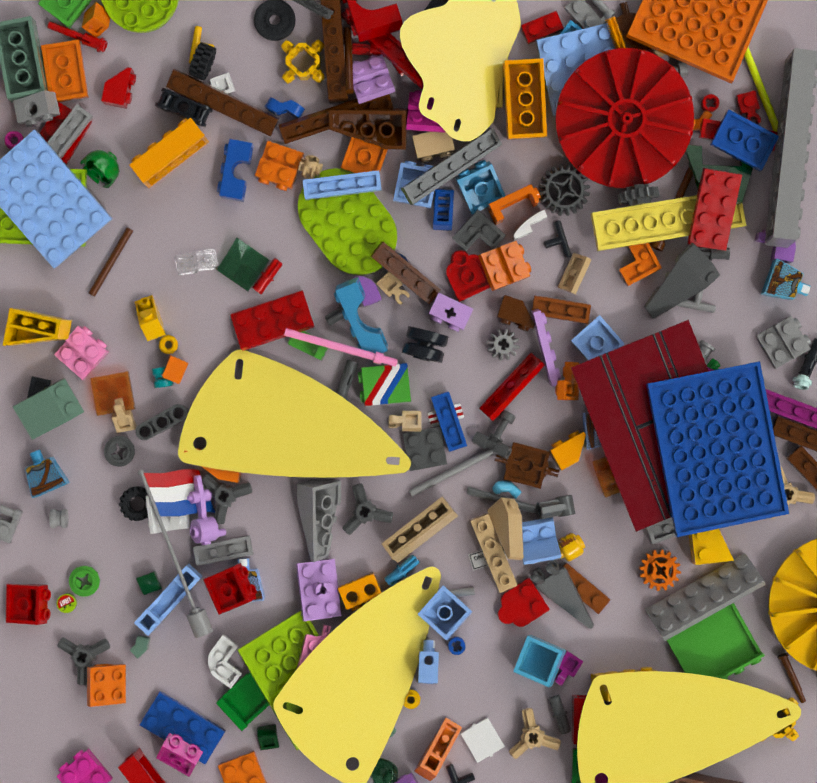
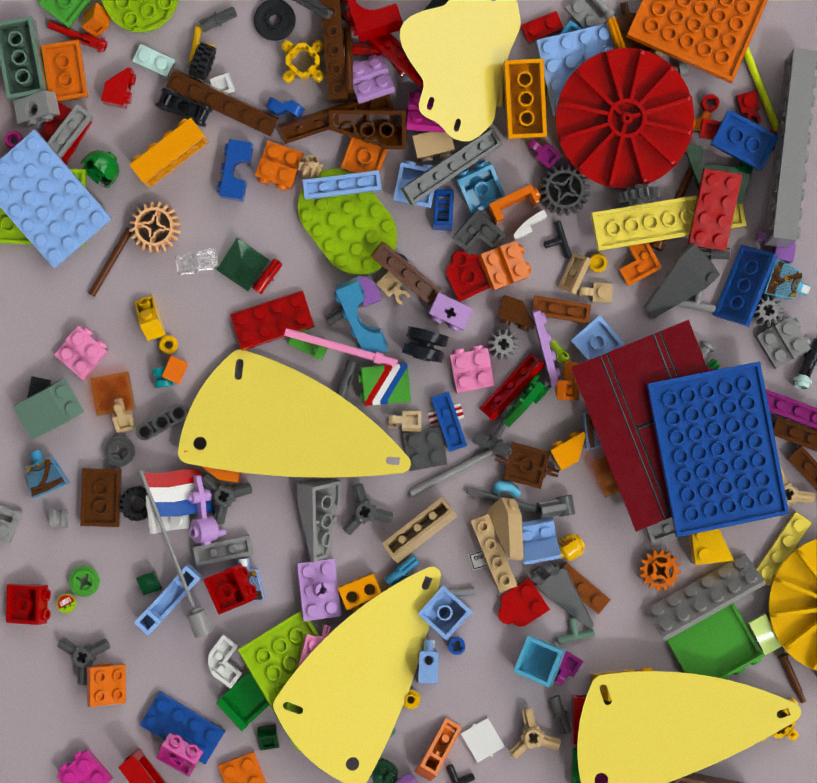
yellow wedge [2,308,72,346] -> none
sand green piece [130,635,150,659] -> none
none -> reddish brown plate [80,468,122,527]
none -> light nougat gear [129,201,181,253]
none -> light aqua plate [132,44,176,78]
none -> dark grey axle [199,7,237,33]
none -> bright pink plate [450,345,495,393]
none -> green plate [503,374,552,427]
none -> magenta plate [527,139,562,170]
none -> lime arm [549,339,570,364]
none -> sand green piece [556,617,595,644]
none -> tan plate [579,283,613,303]
none -> yellow tile [588,253,608,273]
none -> blue plate [713,244,777,327]
none -> yellowish green slope [747,613,782,655]
none -> light grey gear [753,295,784,327]
none -> light yellow plate [756,511,812,586]

